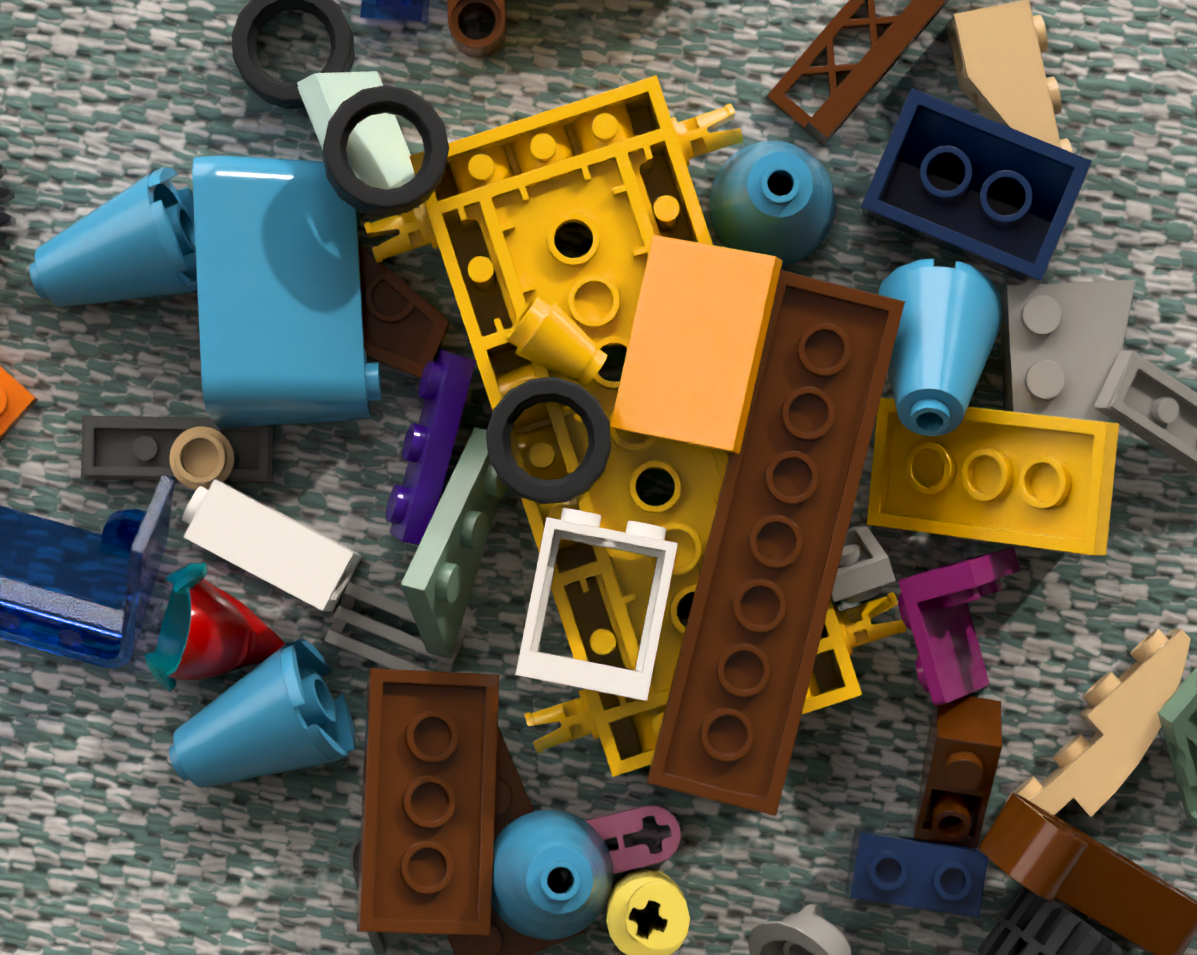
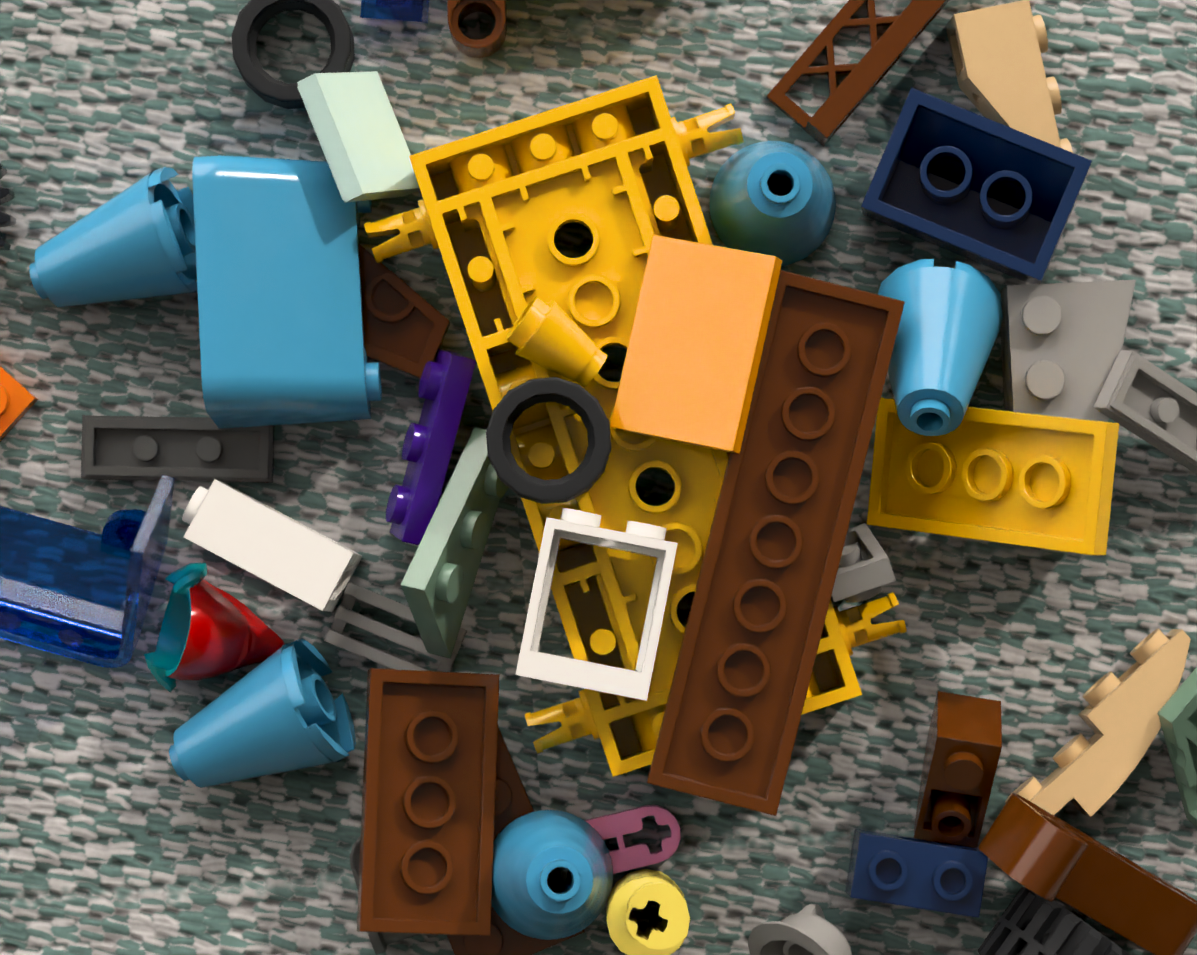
tan plate [169,426,235,490] -> none
black tyre [322,85,449,217] -> none
magenta bracket [898,546,1021,706] -> none

